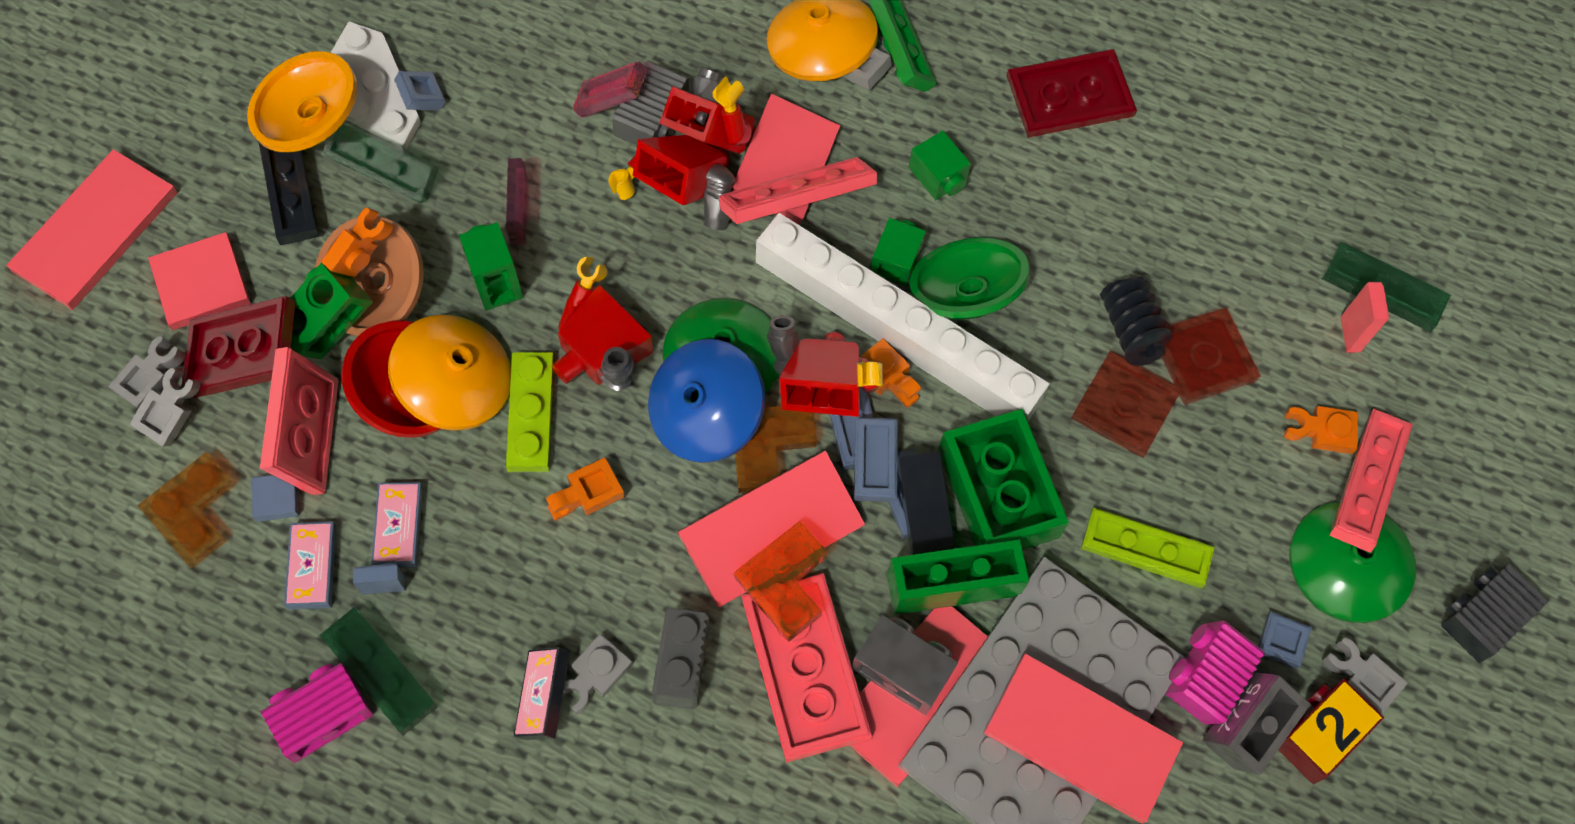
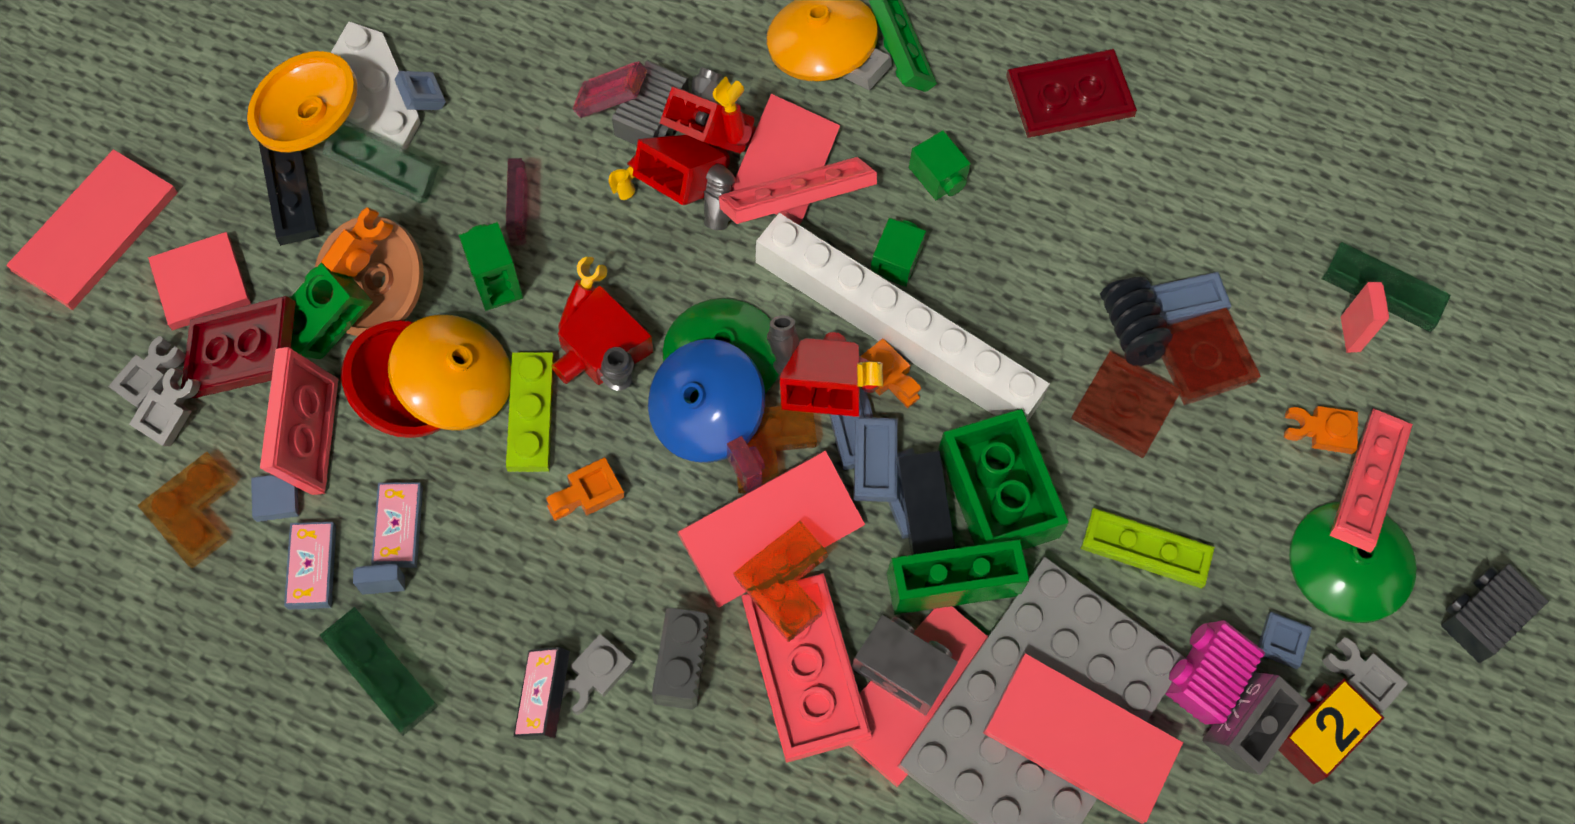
dark pink brick [260,663,374,763] -> none
green dish [909,238,1030,320] -> none
none -> clear pink plate [727,436,765,493]
none -> sand blue tile [1149,272,1231,325]

